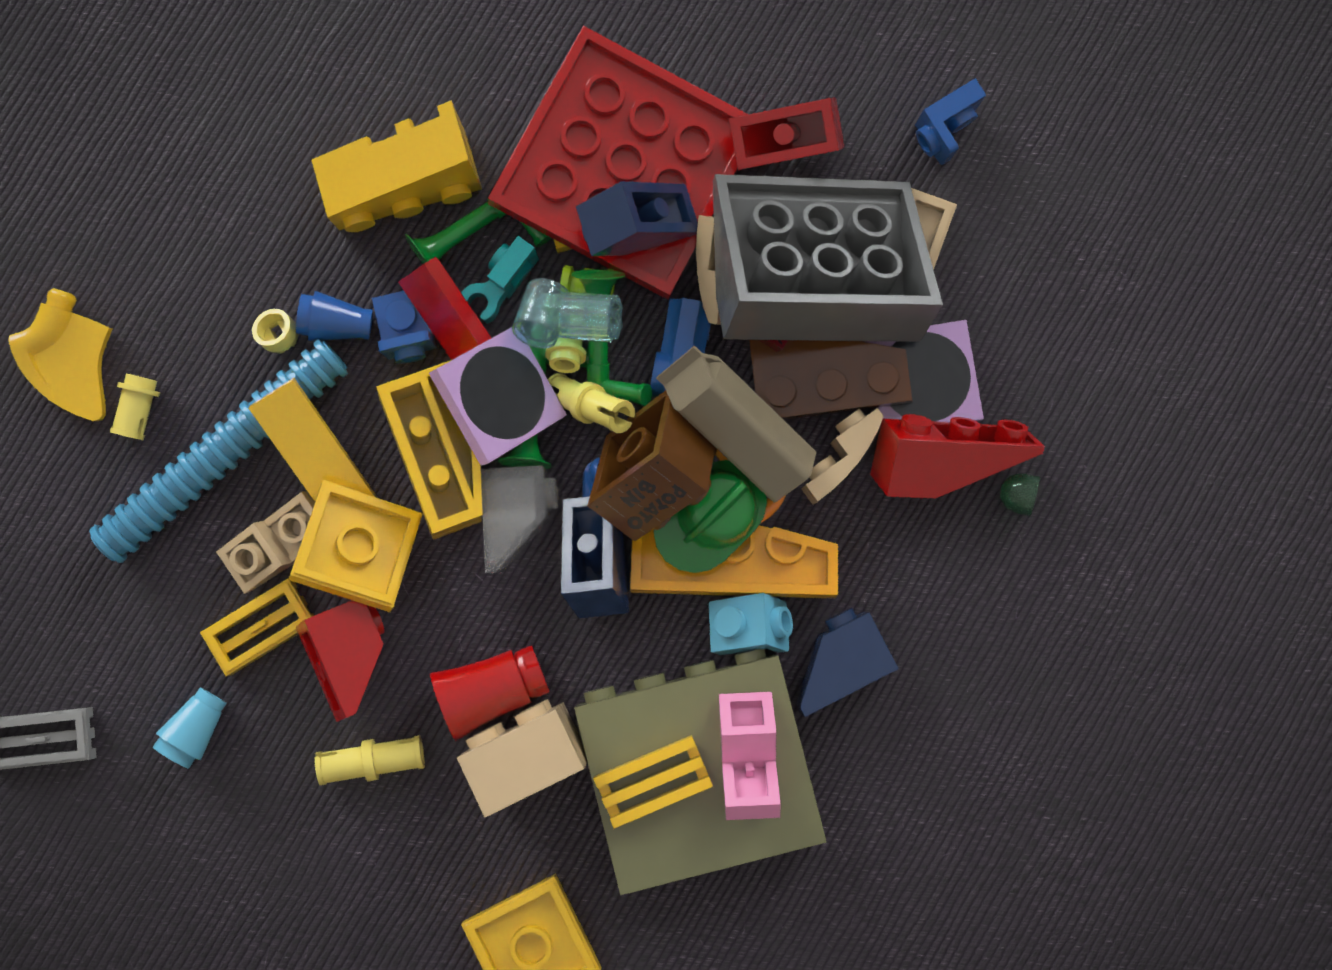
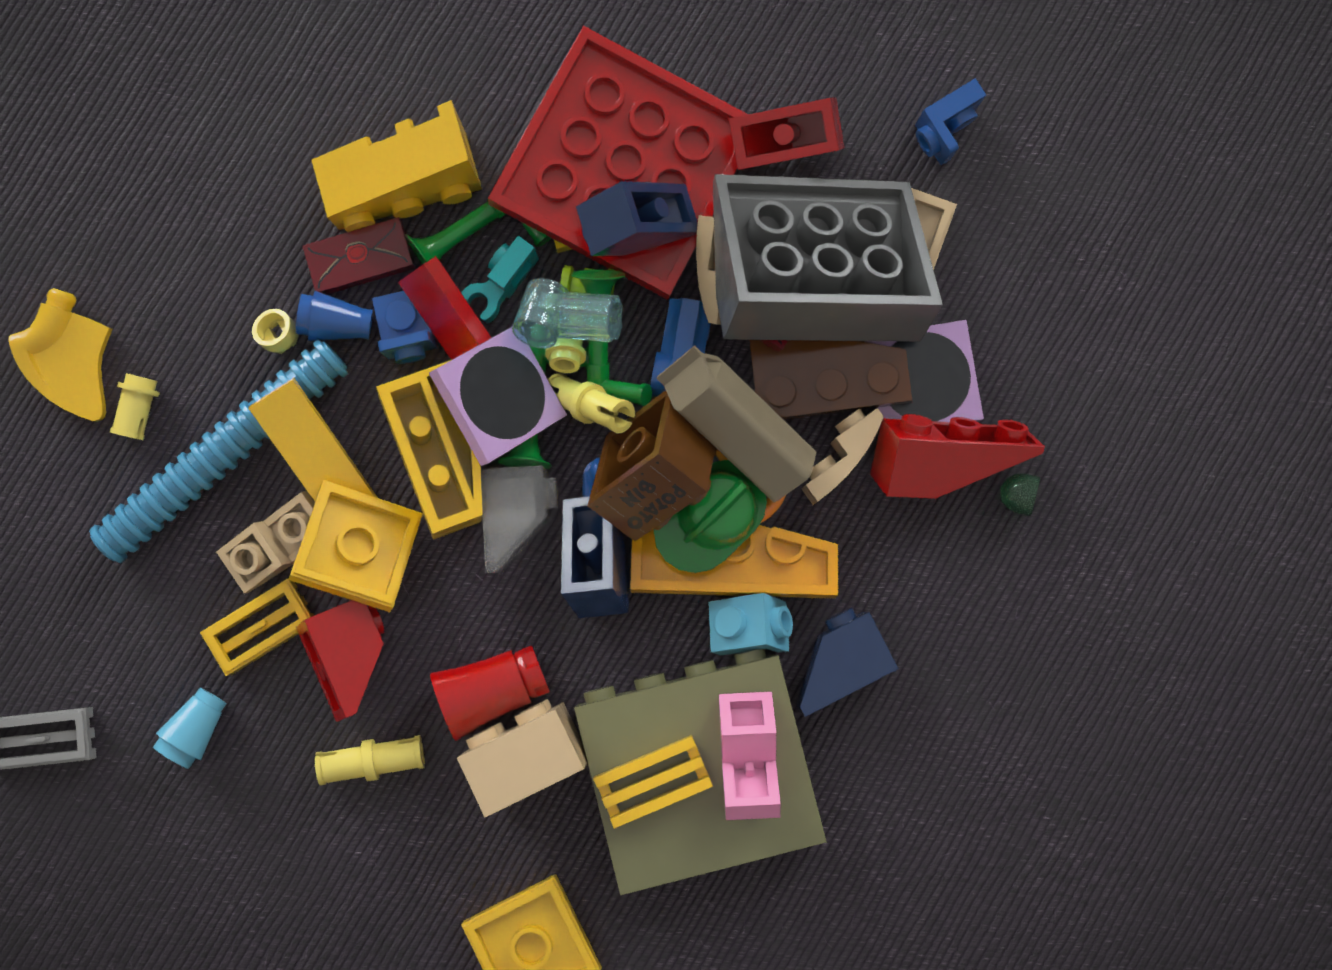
none -> dark red tile [302,217,416,295]

